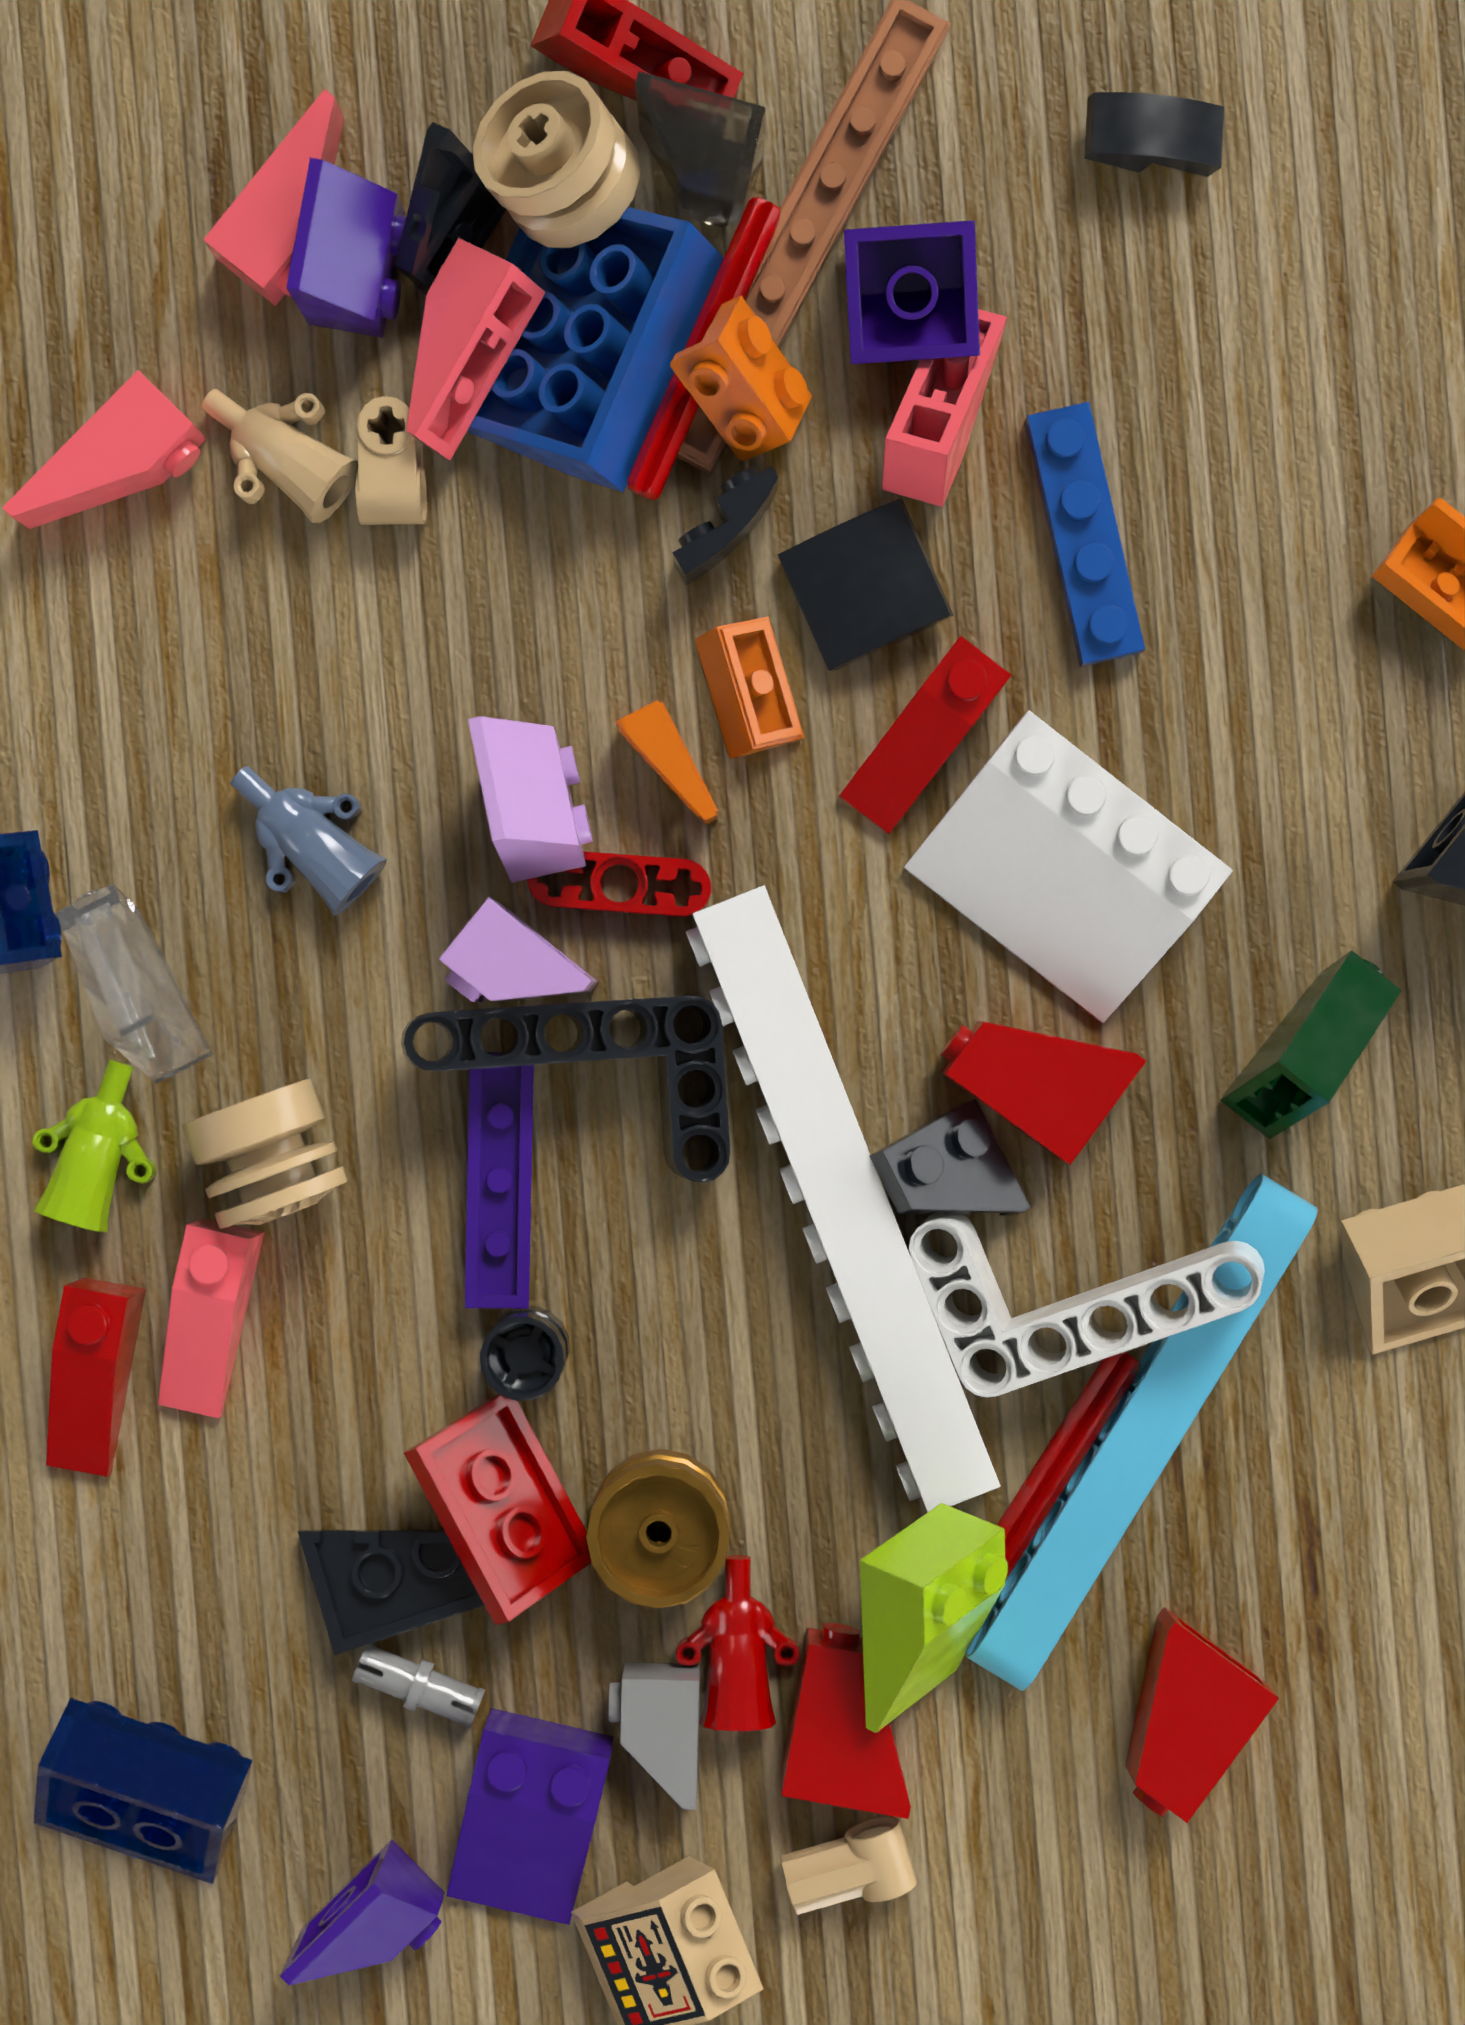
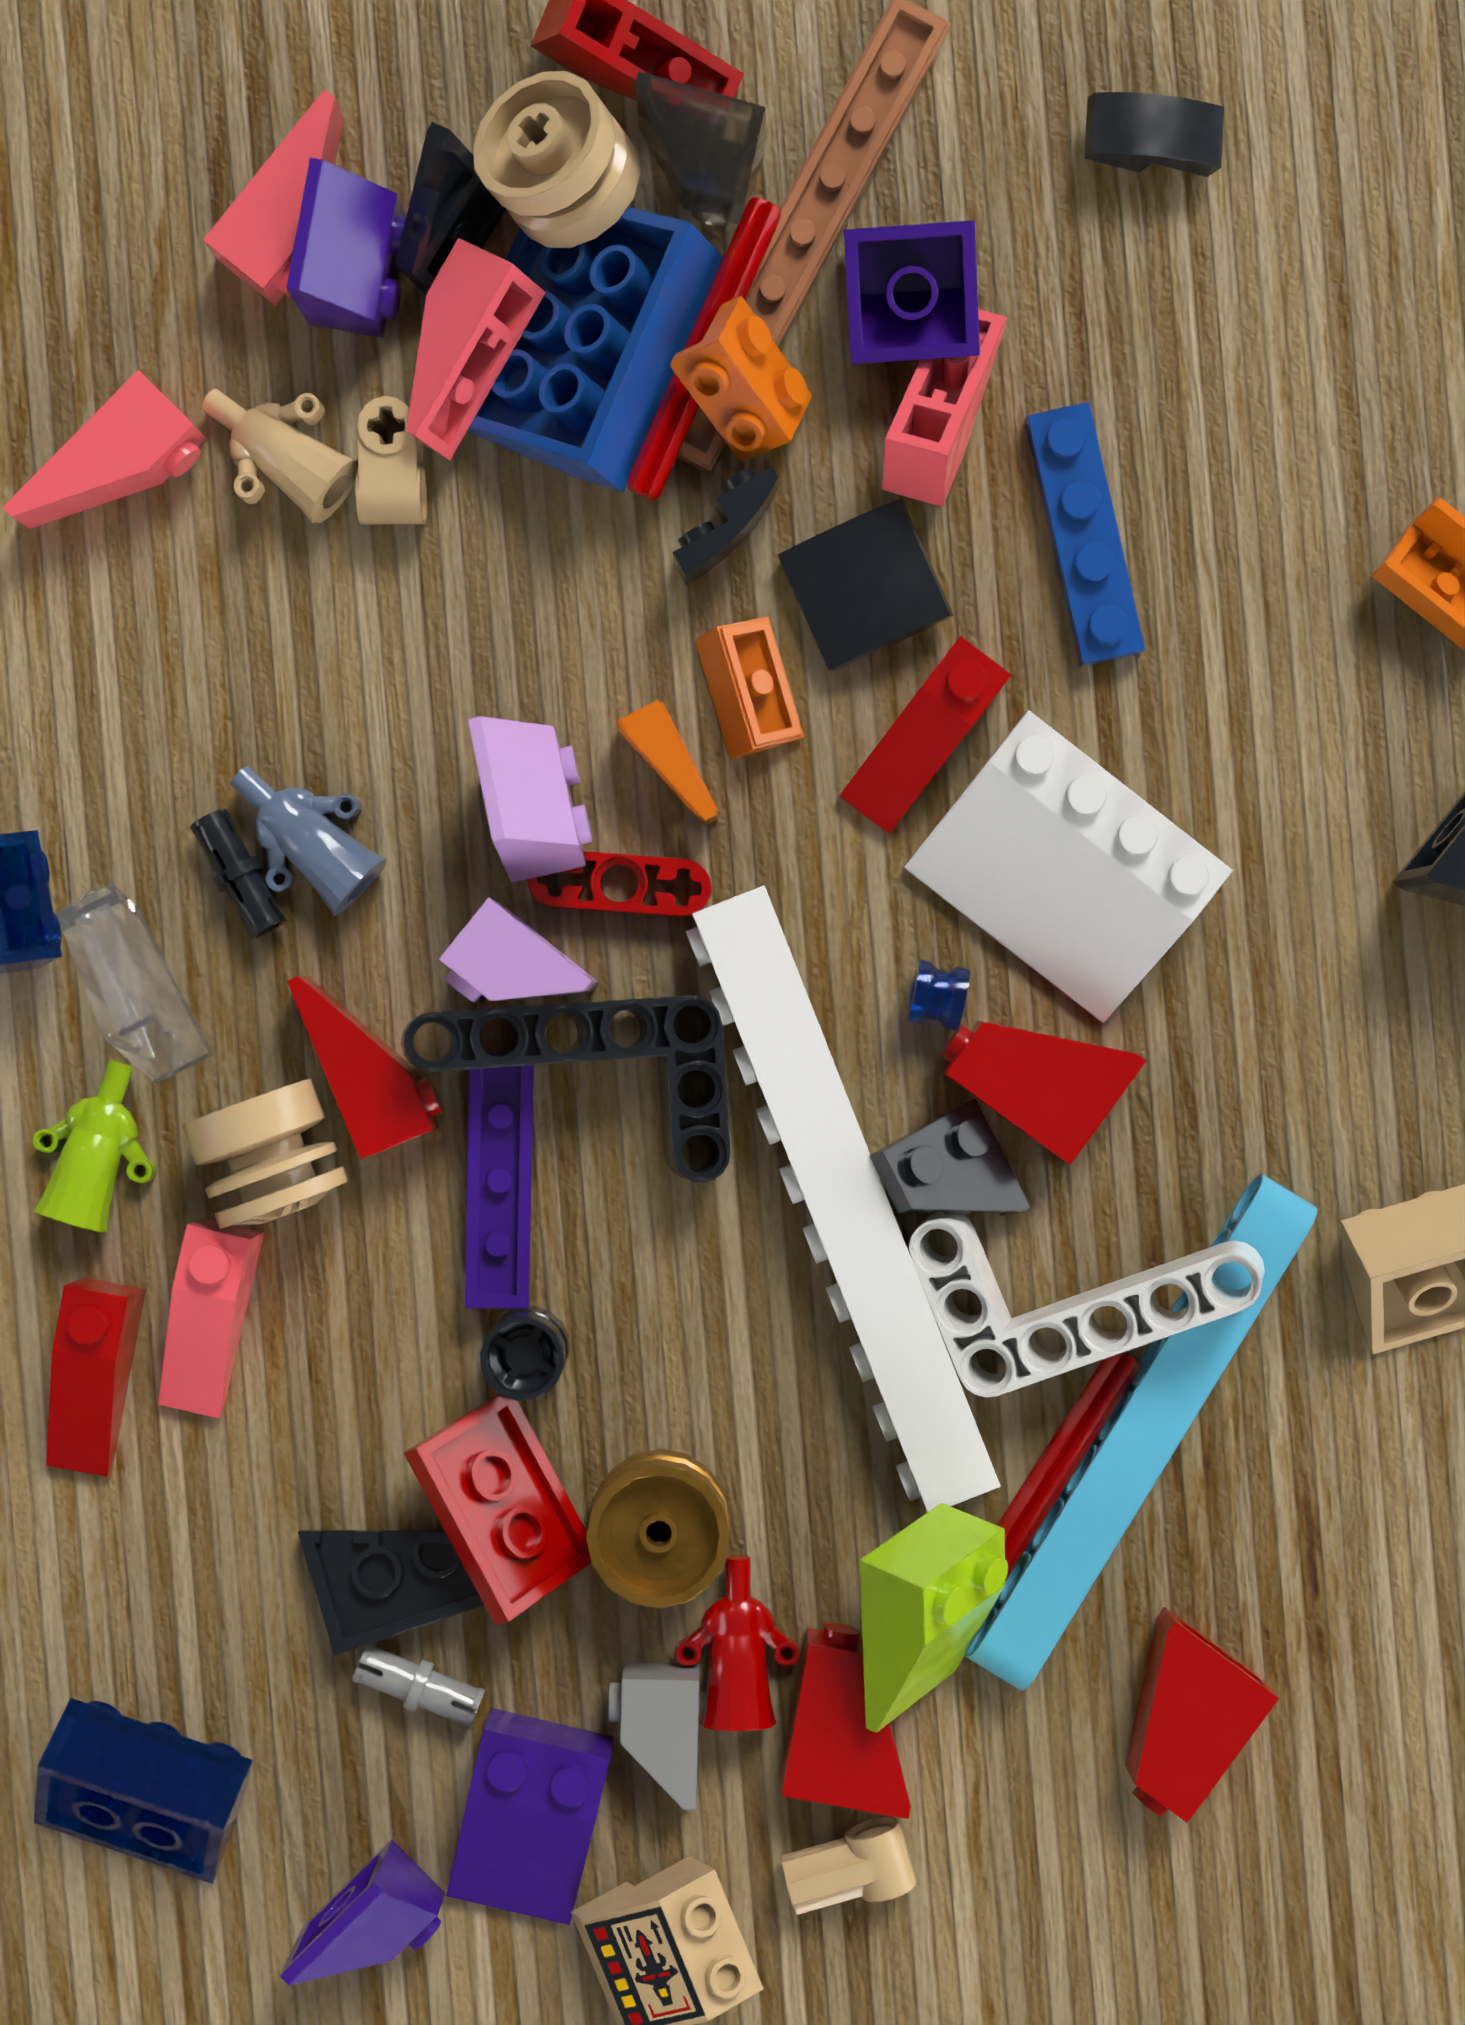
dark green slope [1220,950,1402,1139] -> none
none -> black pin [190,809,287,940]
none -> red slope [287,976,443,1160]
none -> clear blue wheel [906,959,970,1031]

